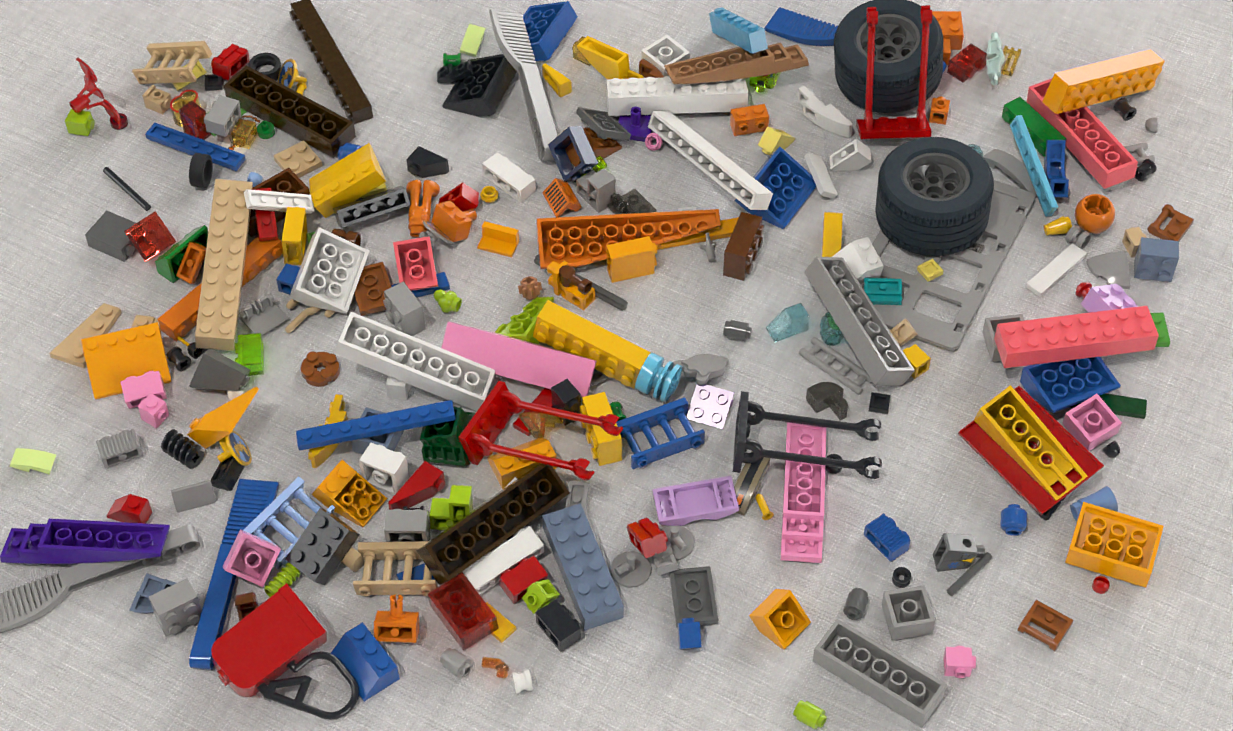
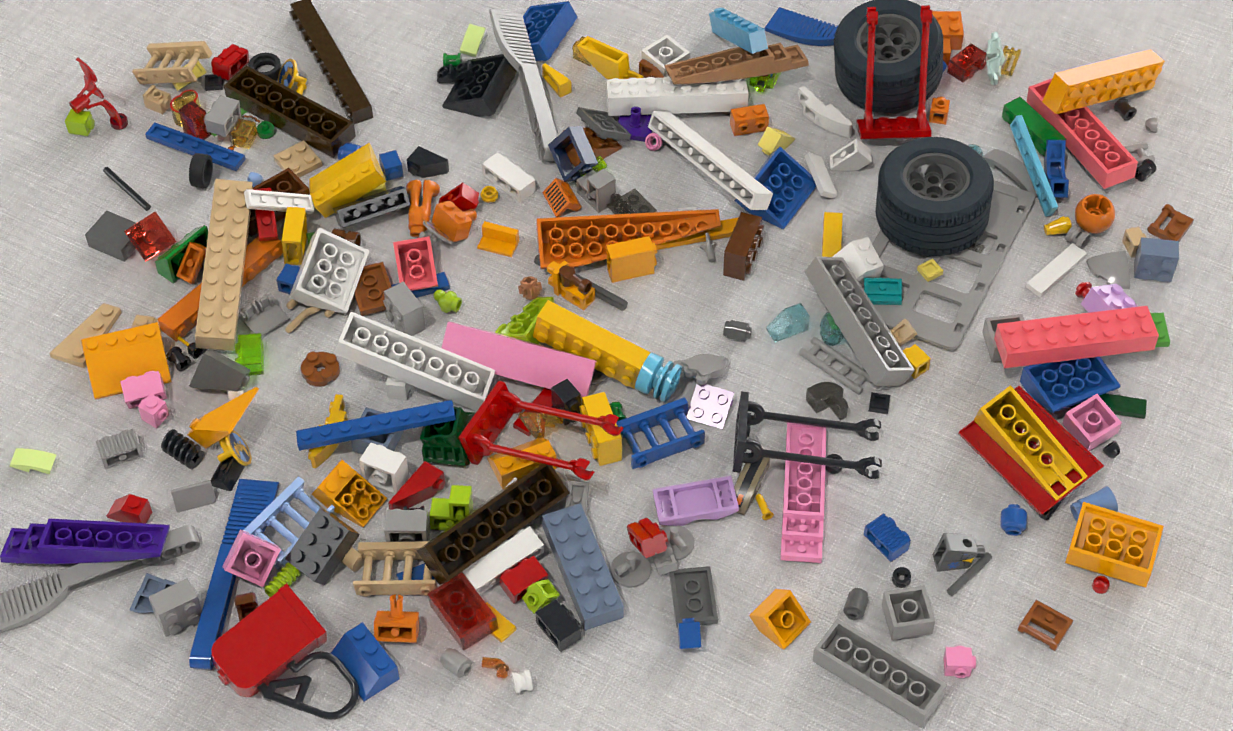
lime brick [793,700,827,730] -> none
none -> blue brick [379,150,404,181]

